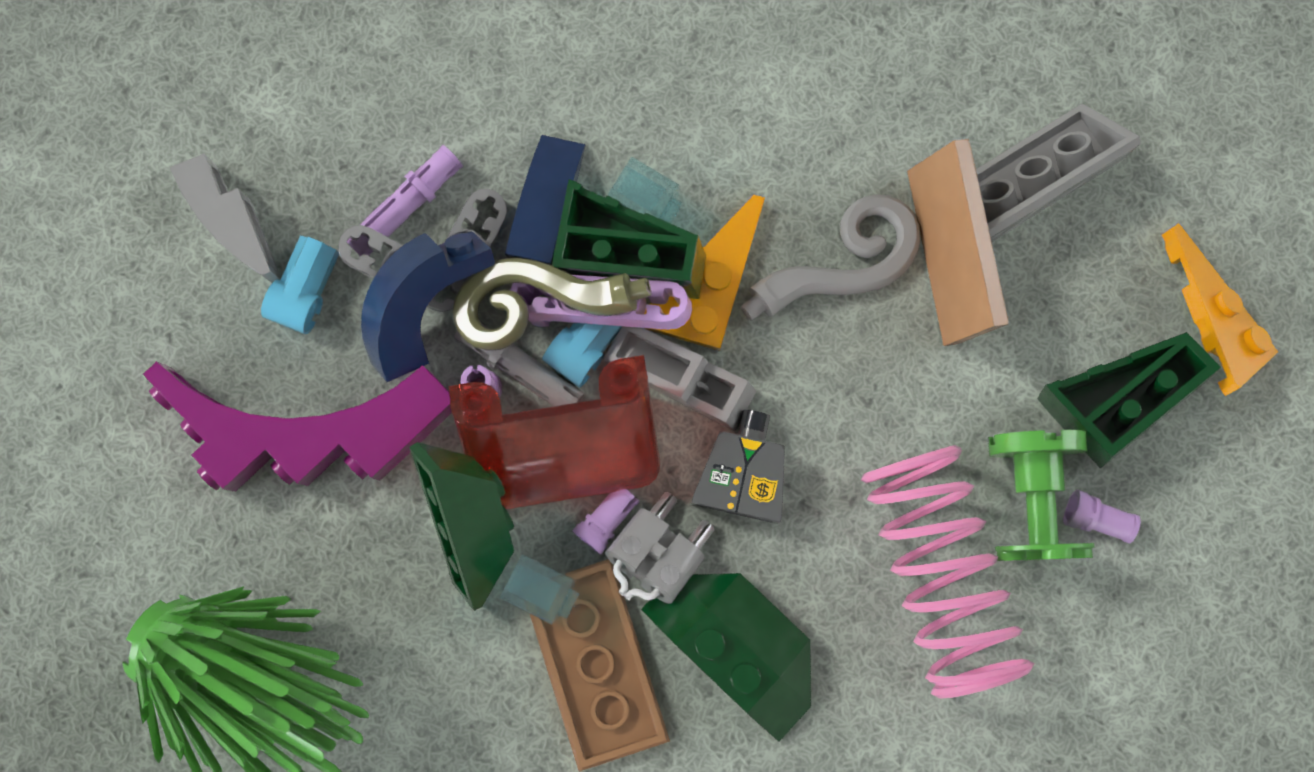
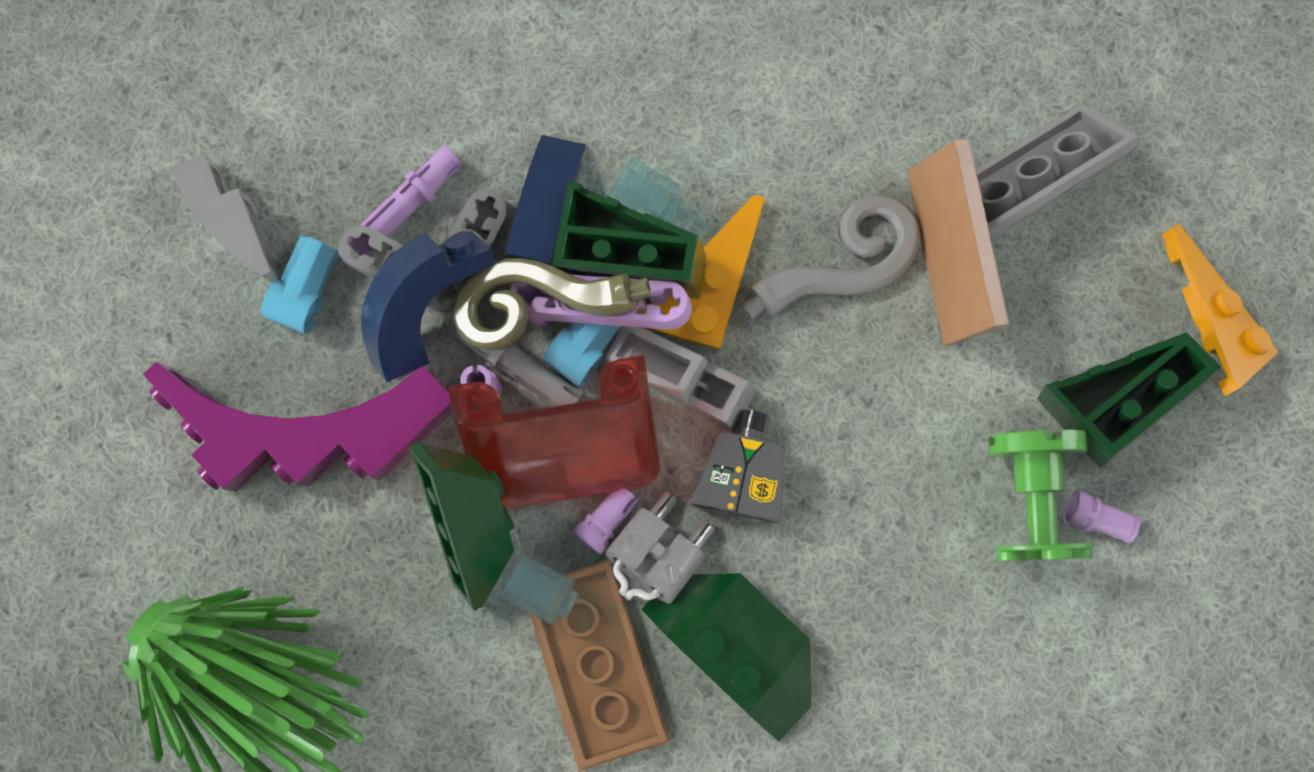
bright pink piece [861,445,1035,699] -> none

